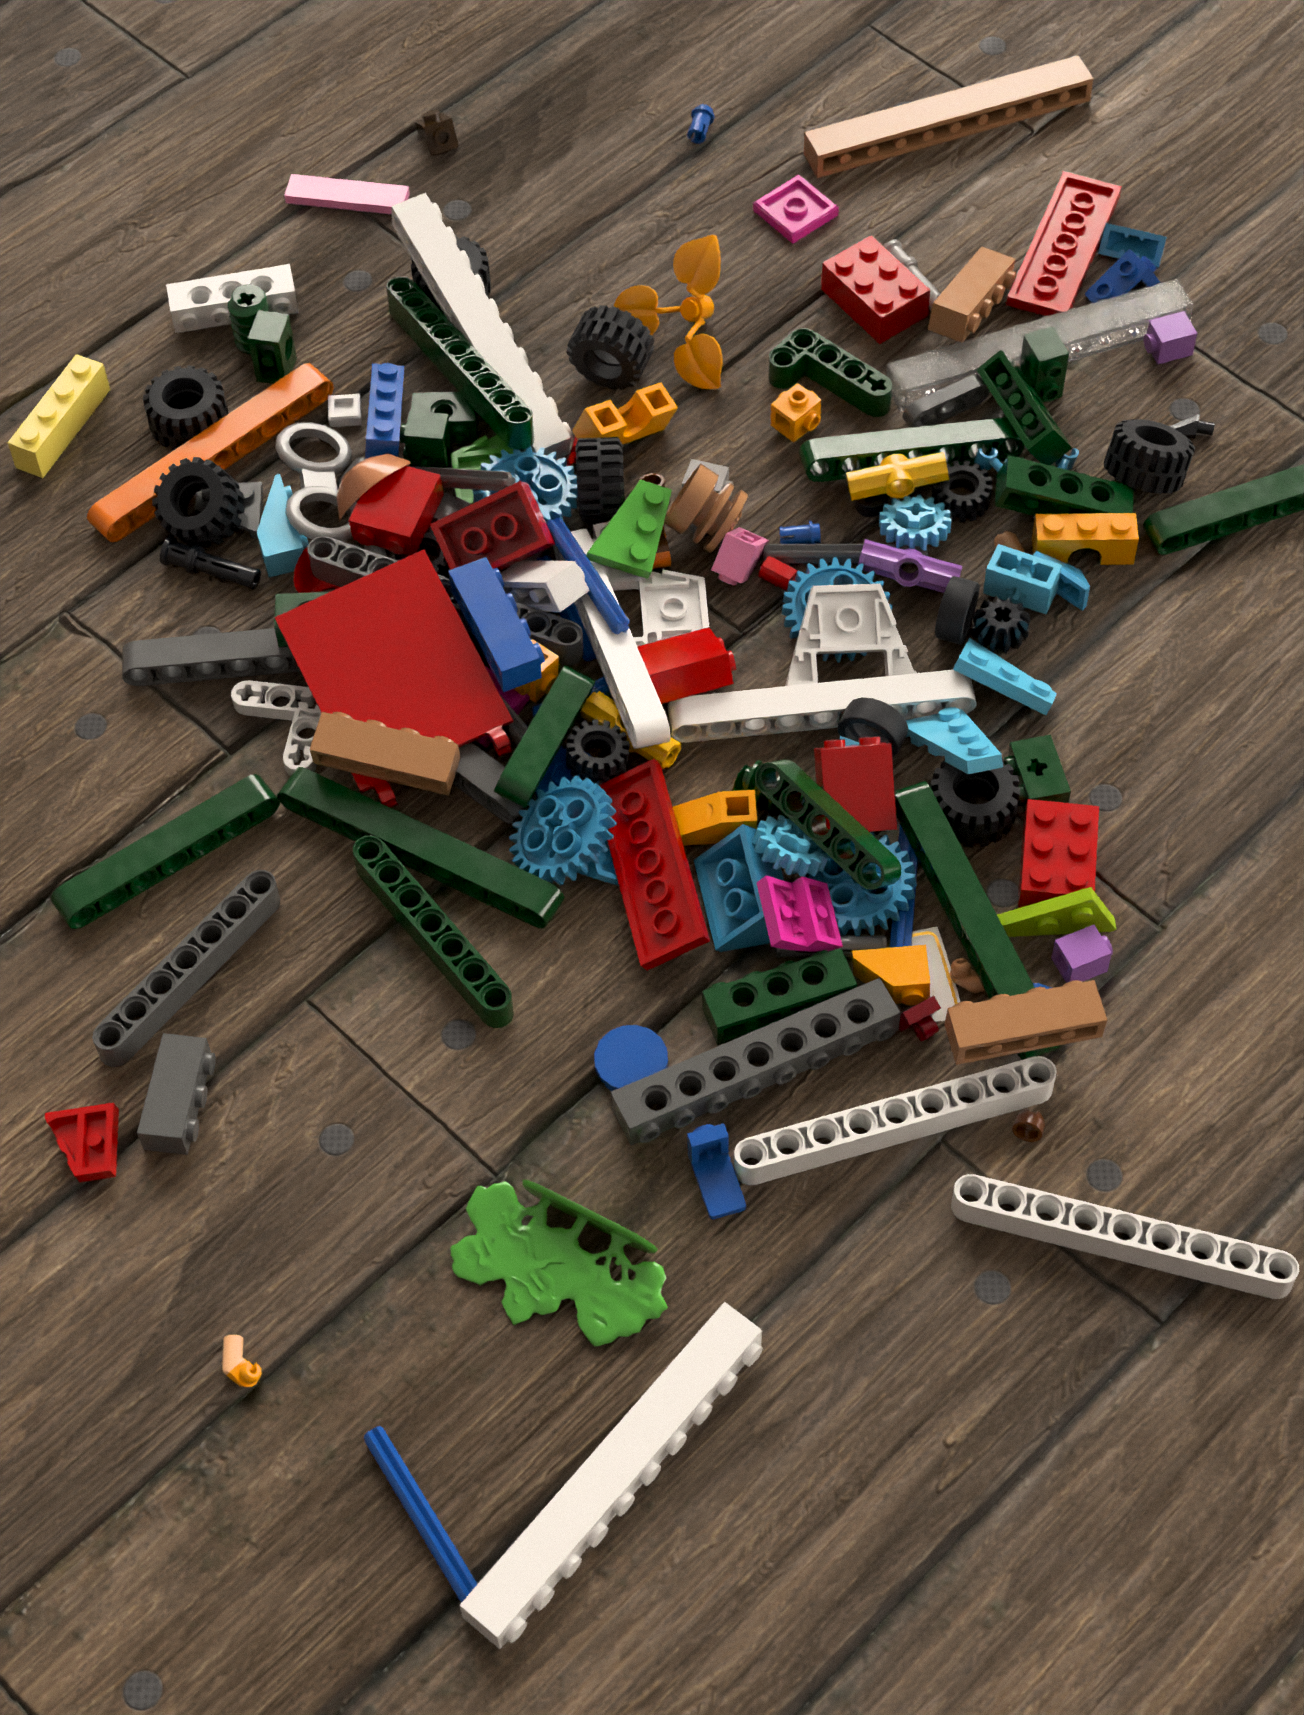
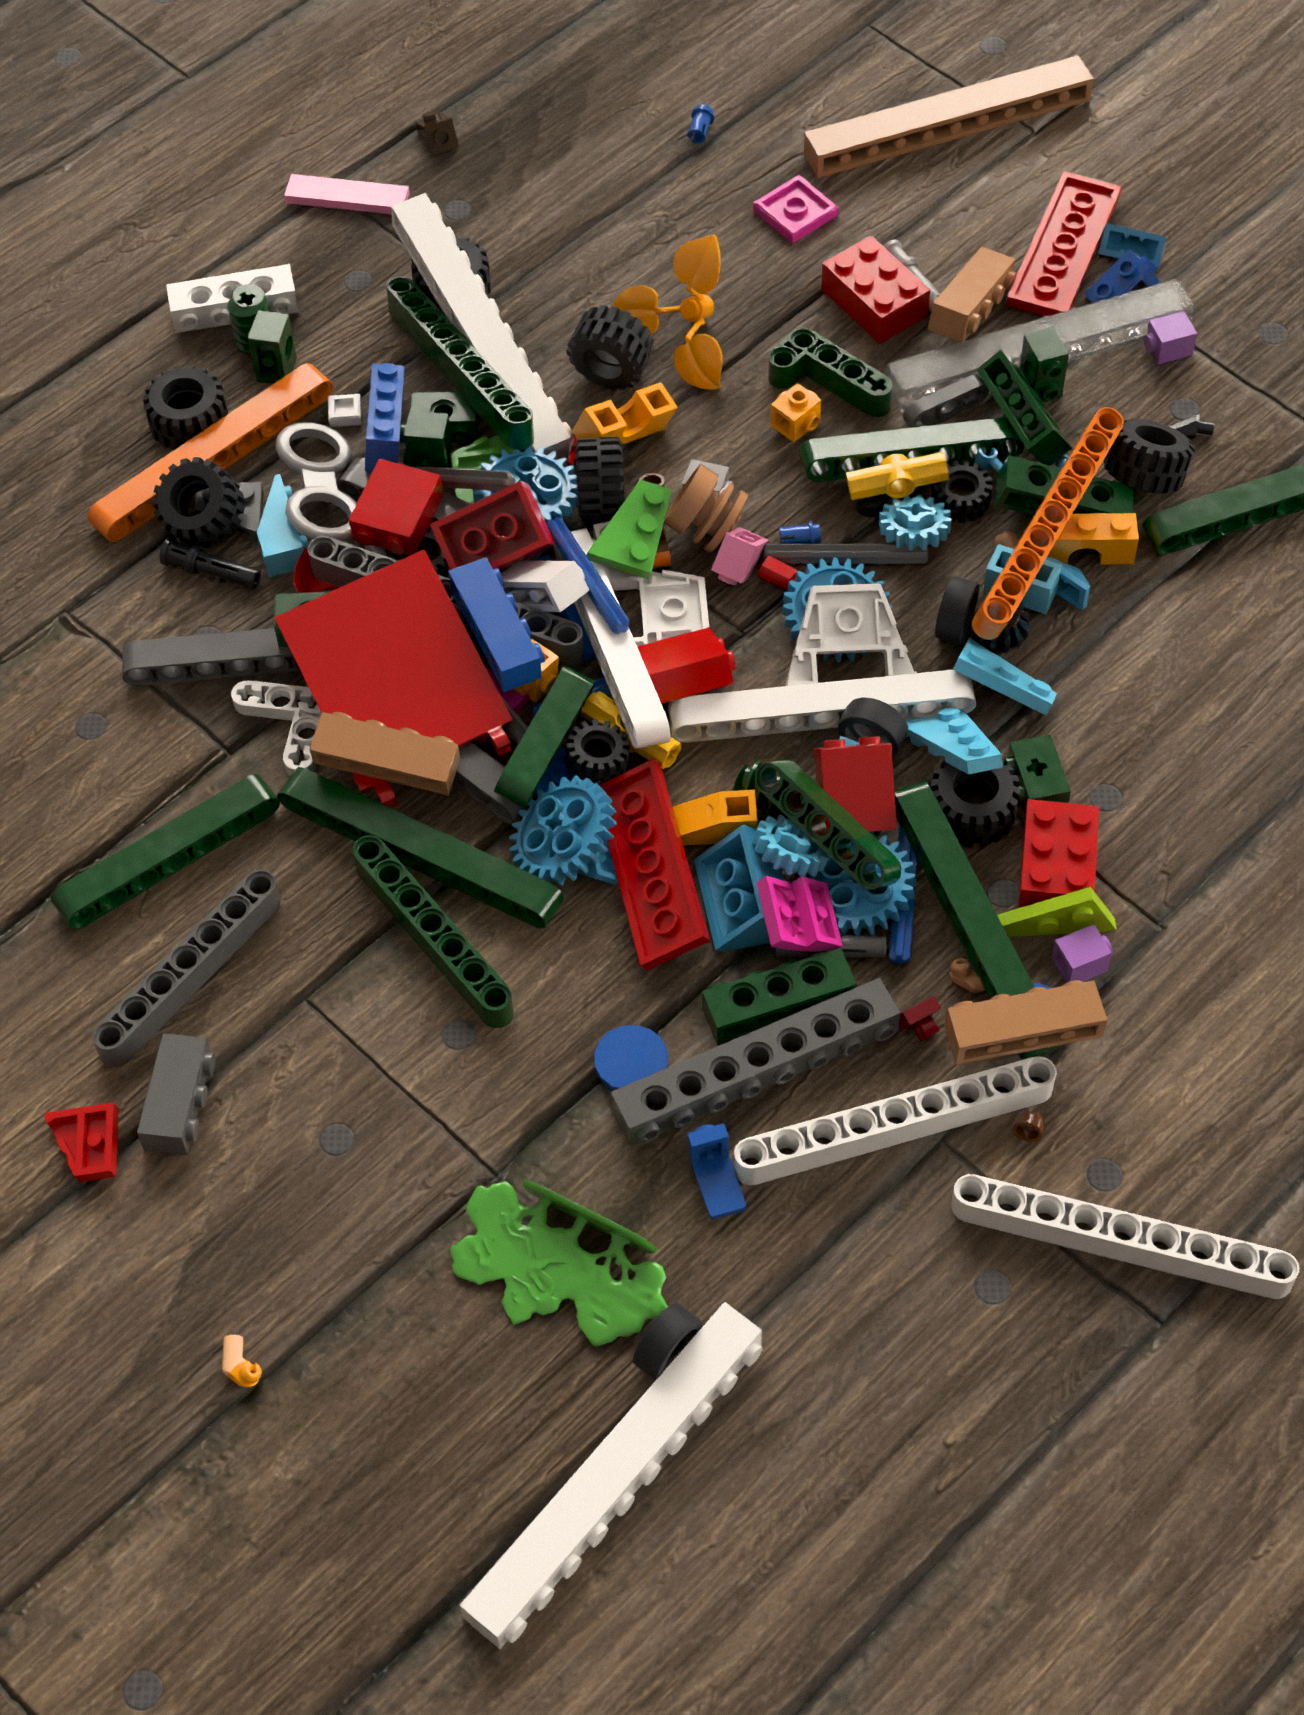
light yellow brick [8,354,110,478] -> none
nougat piece [337,453,411,522] -> none
blue axle [364,1426,478,1602] -> none
light orange slope [852,945,930,1006] -> none
medium lavender piece [857,539,962,593] -> none
white sticker [912,927,960,1022] -> none
none -> black tyre [632,1303,703,1381]
none -> orange beam [972,407,1124,640]

